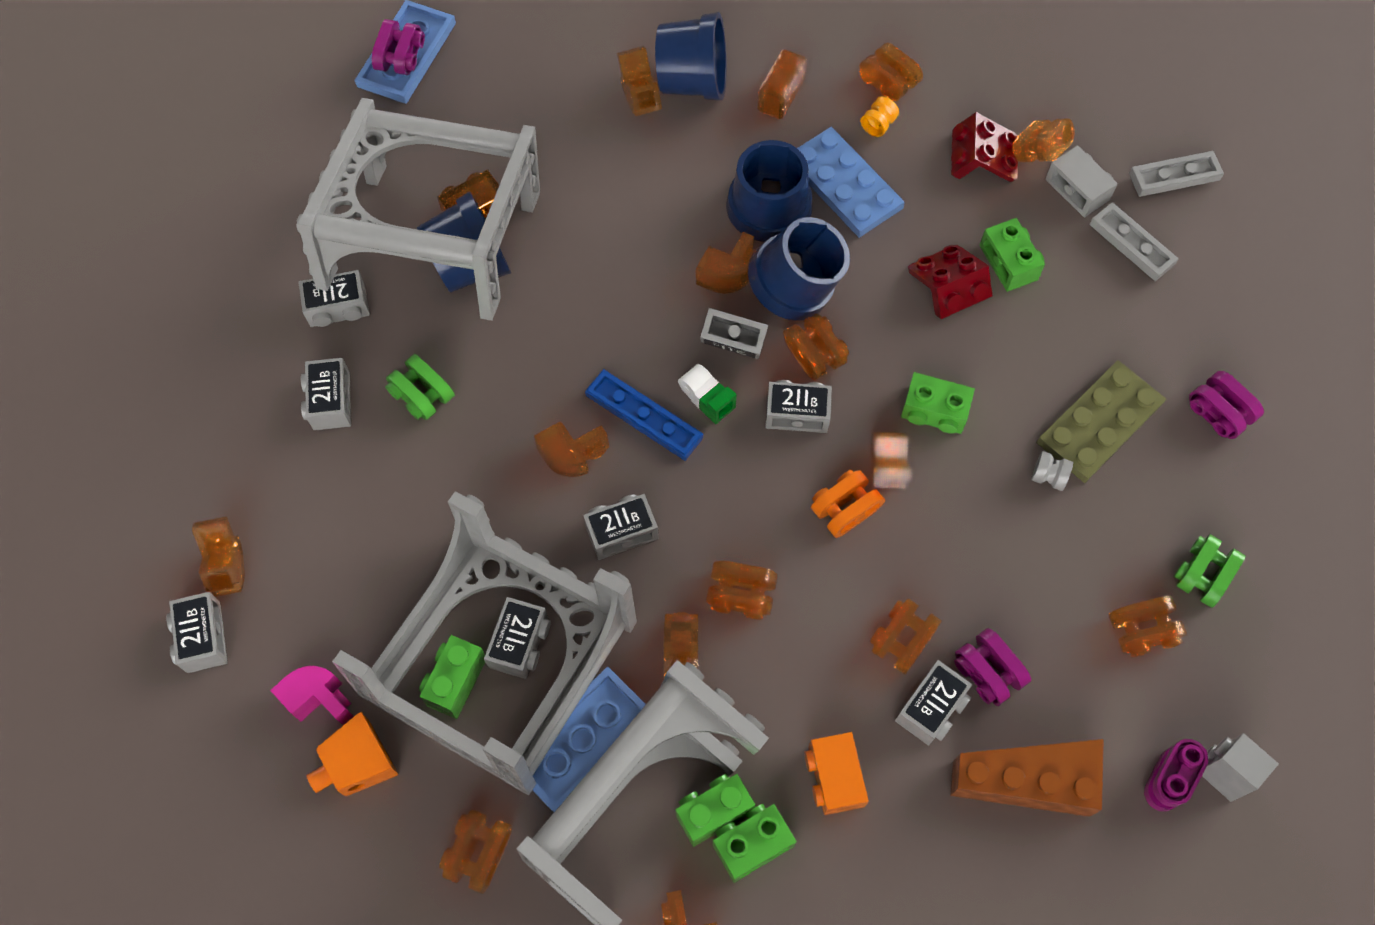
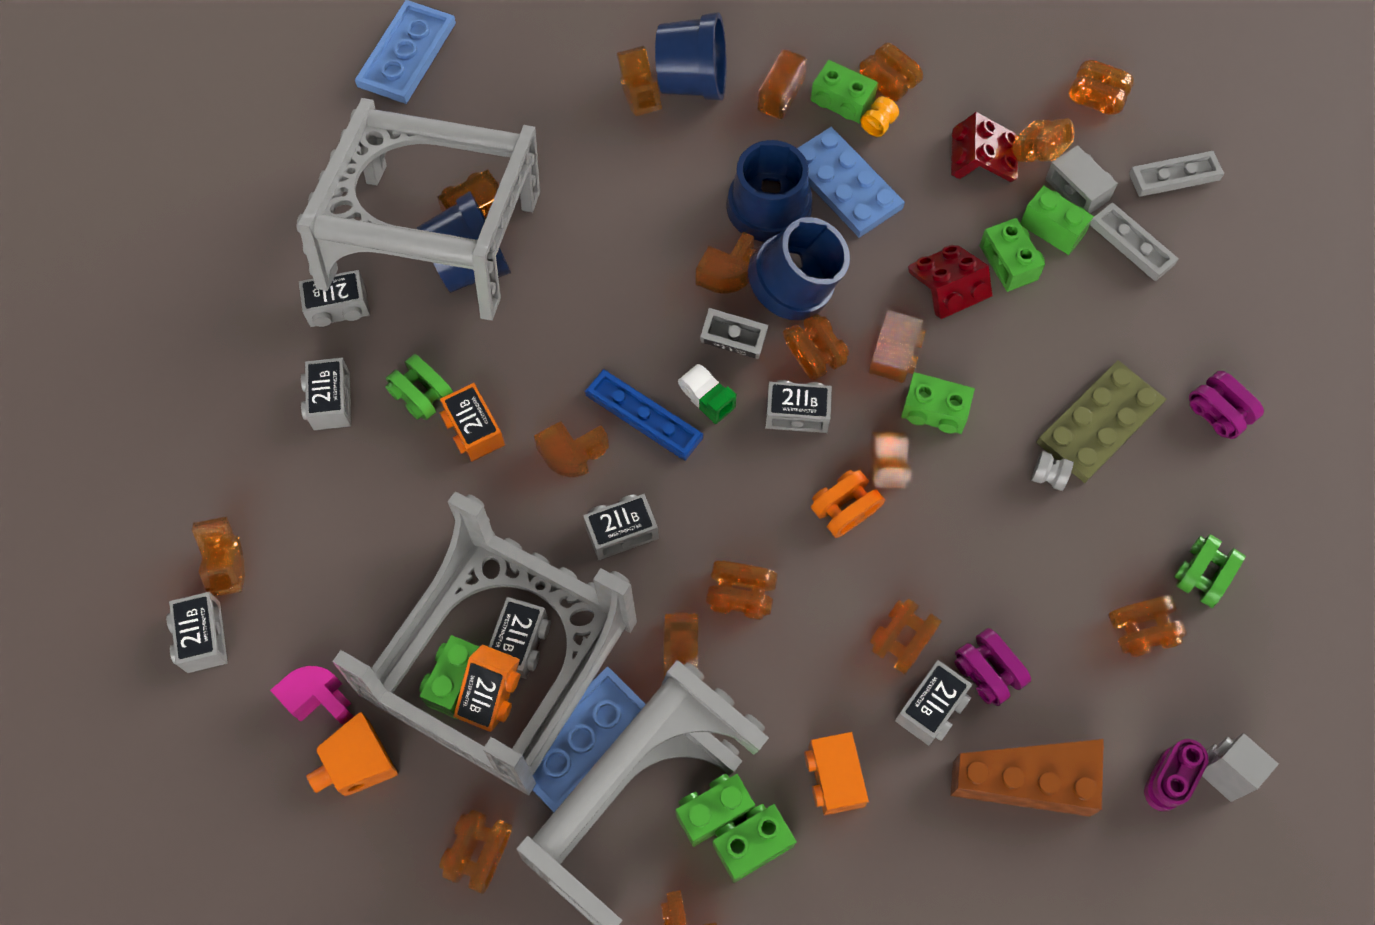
magenta brick [372,19,425,75] -> none
none -> brick [439,383,505,462]
none -> brick [453,644,520,732]
none -> bright green brick [811,60,878,124]
none -> clear orange brick [869,310,926,383]
none -> bright green brick [1020,185,1094,255]
none -> clear orange brick [1069,60,1134,115]

